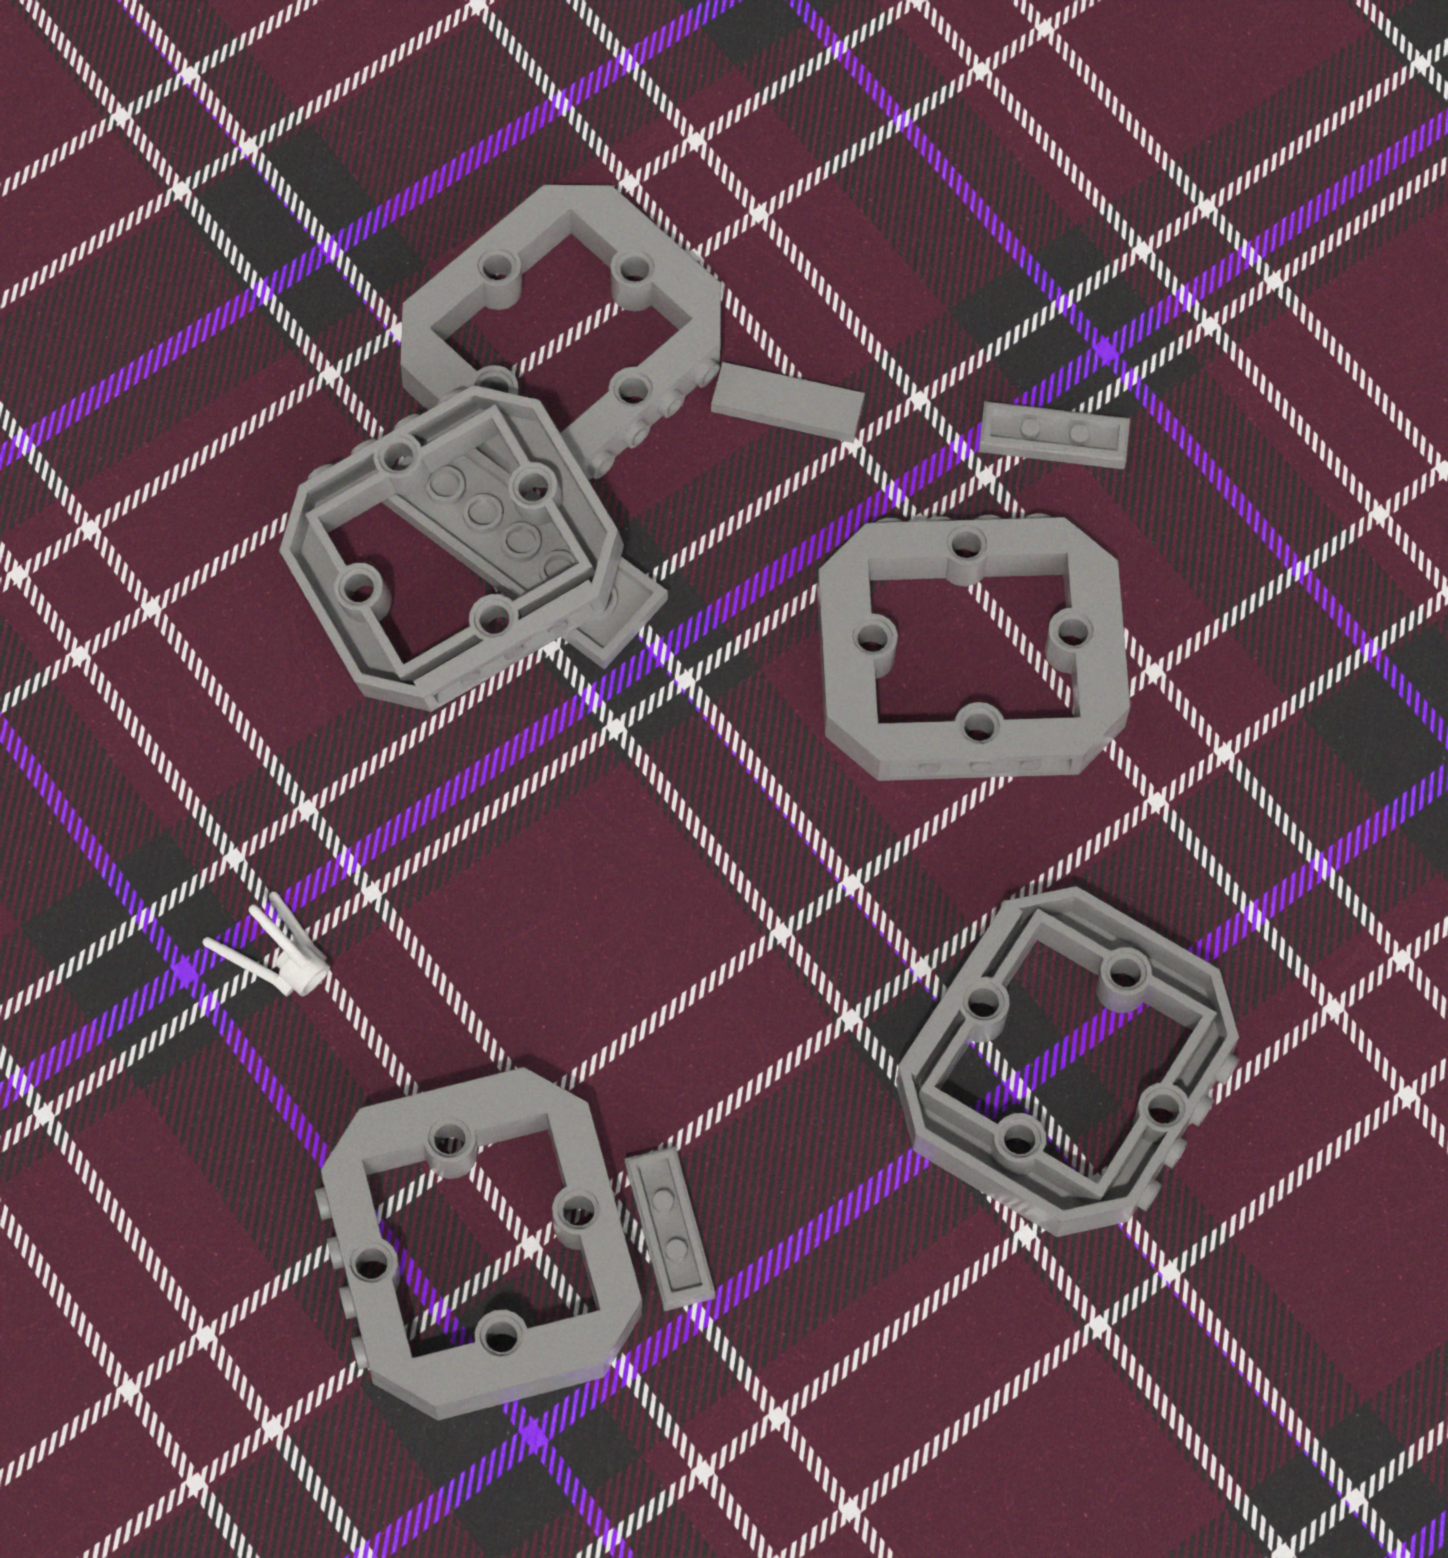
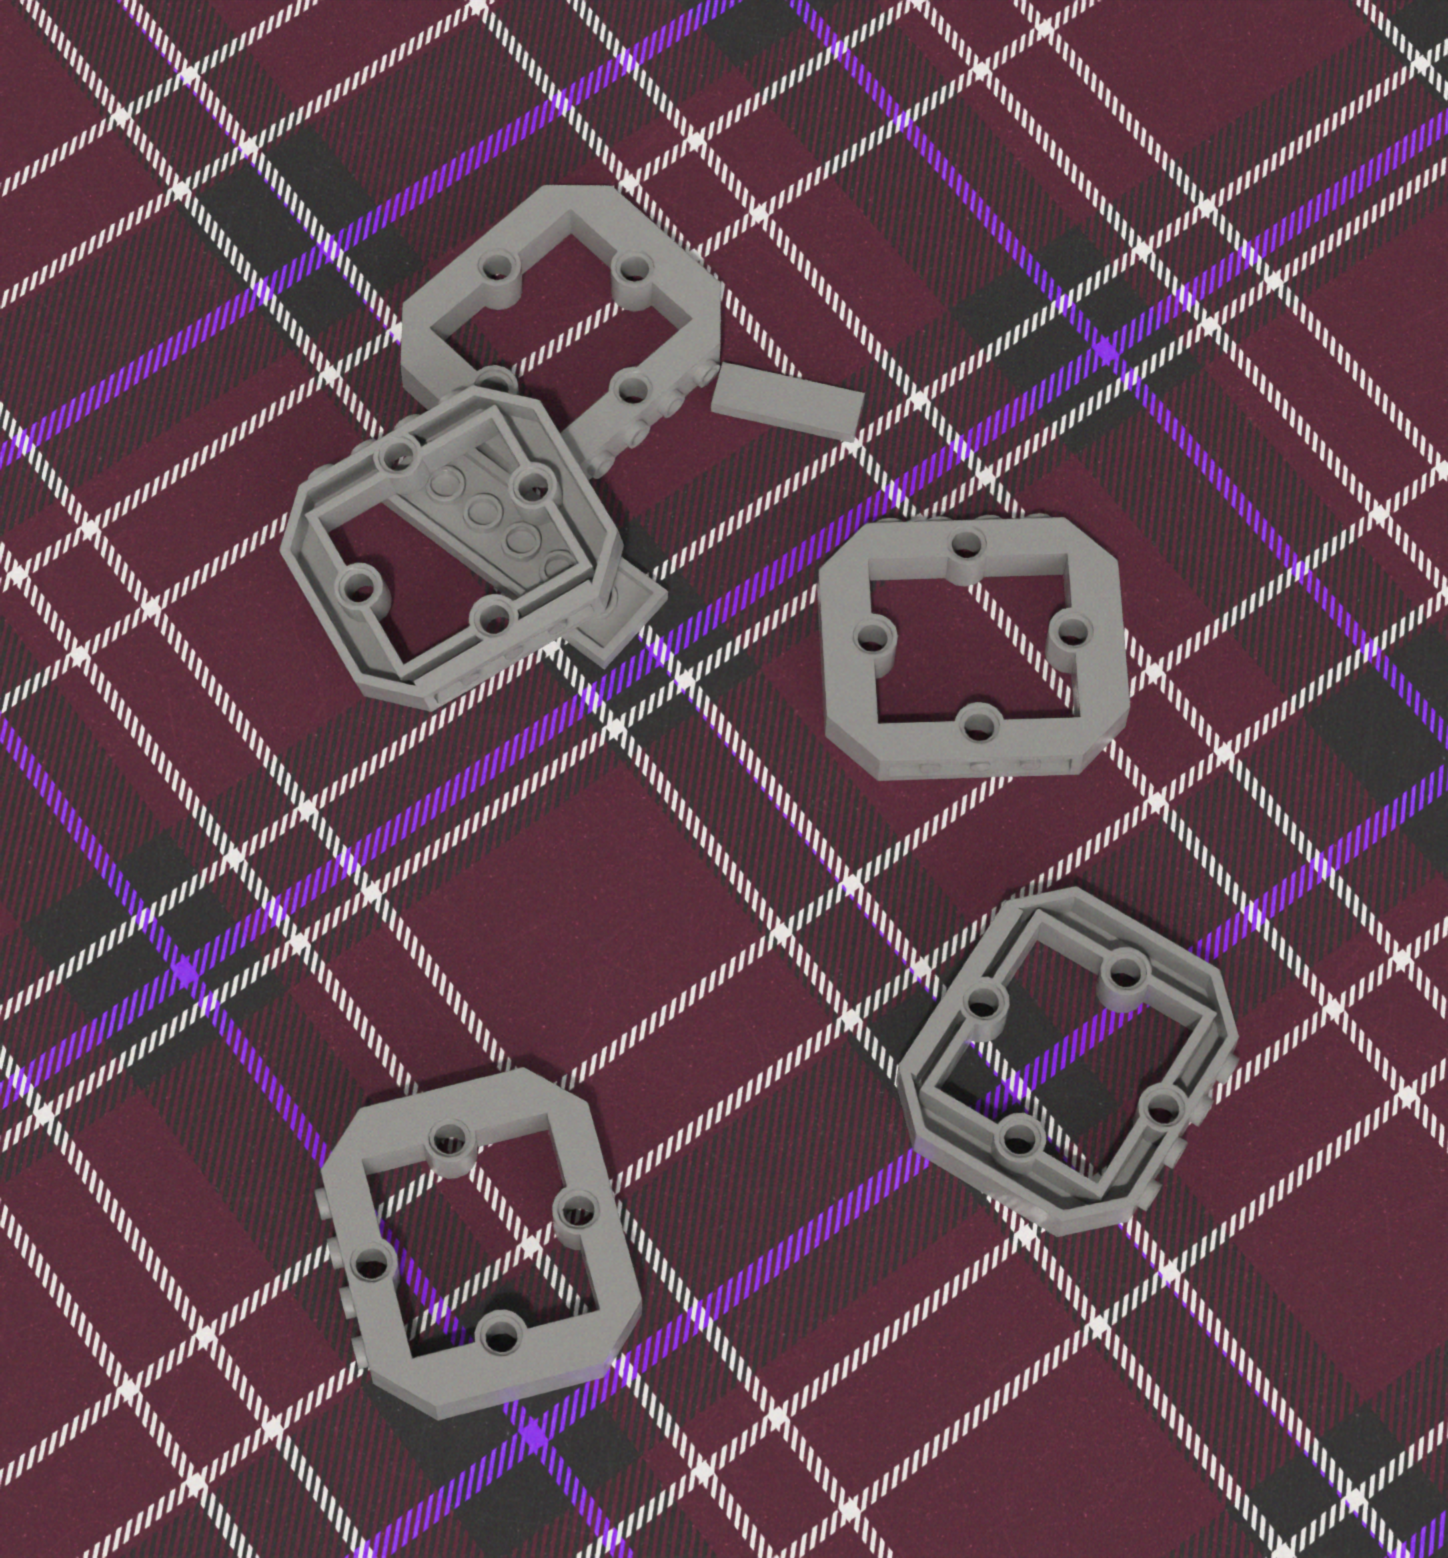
white plant [203,892,330,997] -> none
light grey tile [624,1146,715,1311] -> none
light grey tile [978,401,1130,469] -> none

